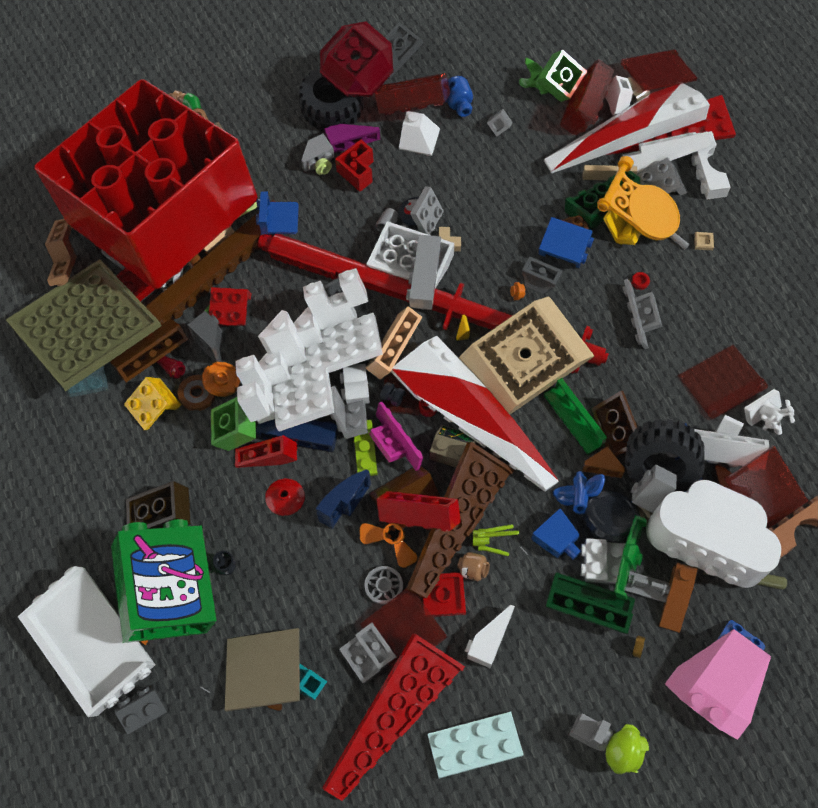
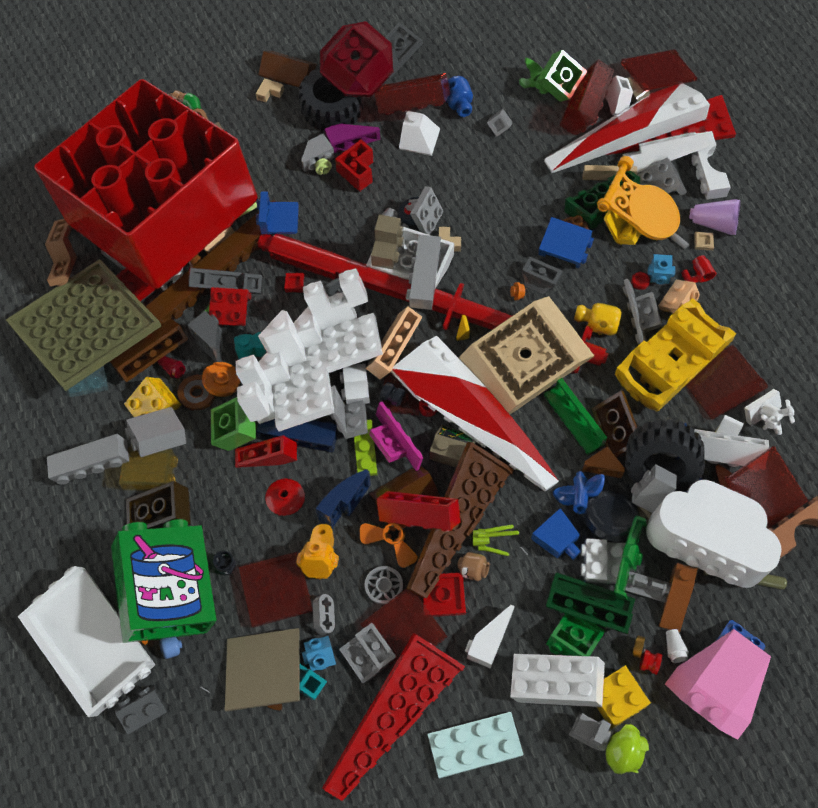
none -> light grey brick [47,434,129,484]
none -> clear yellow brick [119,447,178,491]
none -> light grey brick [125,407,186,457]
none -> medium blue piece [159,637,182,659]
none -> dark grey slope [188,268,262,293]
none -> teal brick [234,331,267,359]
none -> clear red plate [239,551,313,628]
none -> tan piece [256,78,284,102]
none -> reddish brown slope [259,51,317,87]
none -> red plate [284,273,305,293]
none -> light orange piece [296,524,339,579]
none -> dark azure brick [302,636,336,671]
none -> light grey beam [313,594,335,635]
none -> dark tan brick [371,215,404,269]
none -> white brick [510,654,605,707]
none -> green plate [546,614,605,656]
none -> yellow piece [574,303,621,336]
none -> yellow piece [597,665,651,730]
none -> yellow piece [615,298,736,412]
none -> red wheel [639,649,662,675]
none -> dark azure brick [648,254,675,284]
none -> light nougat bracket [658,279,700,313]
none -> white cone [666,629,689,663]
none -> red piece [681,255,717,283]
none -> lavender cone [689,199,740,235]

